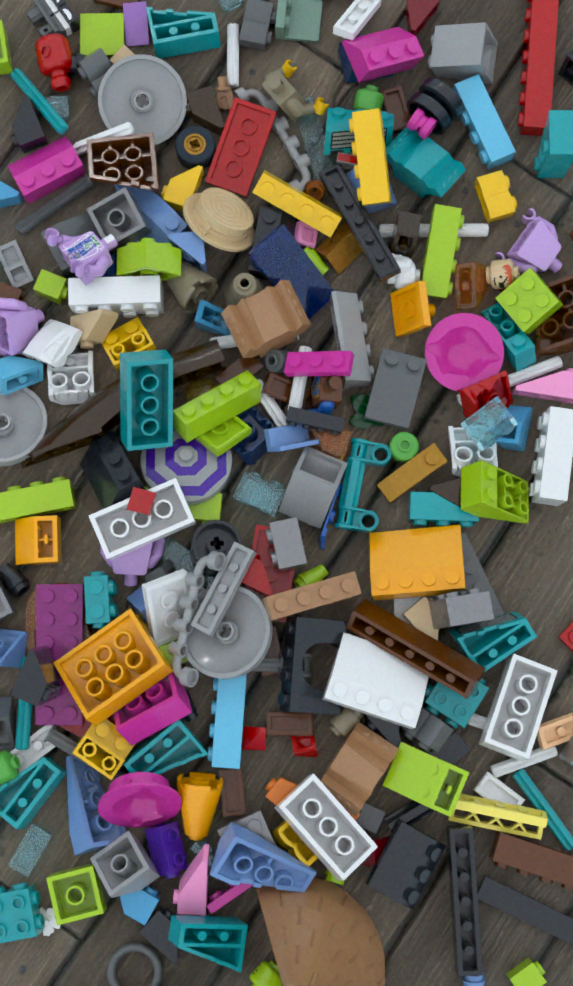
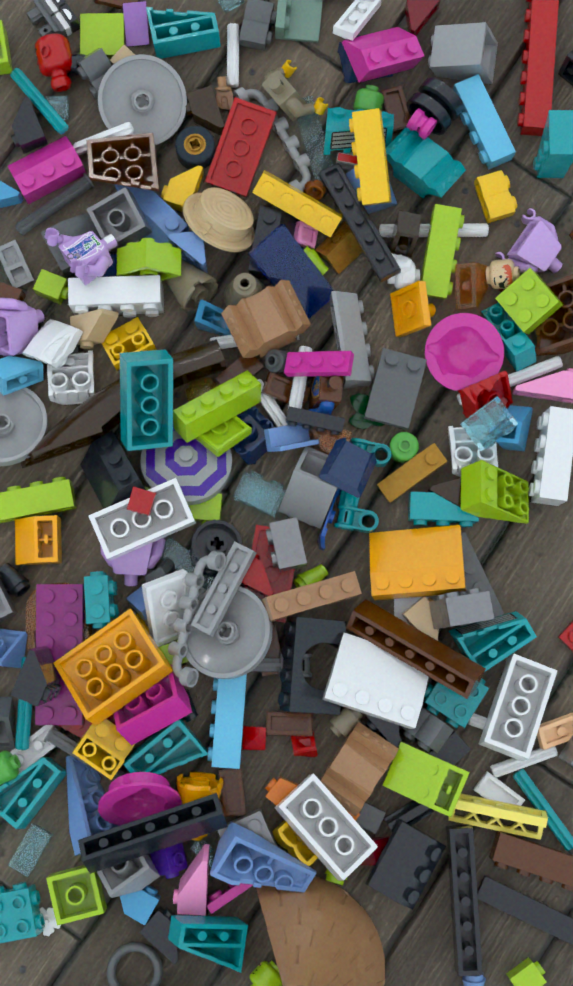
none -> black brick [78,793,228,874]
none -> dark blue slope [319,437,377,498]

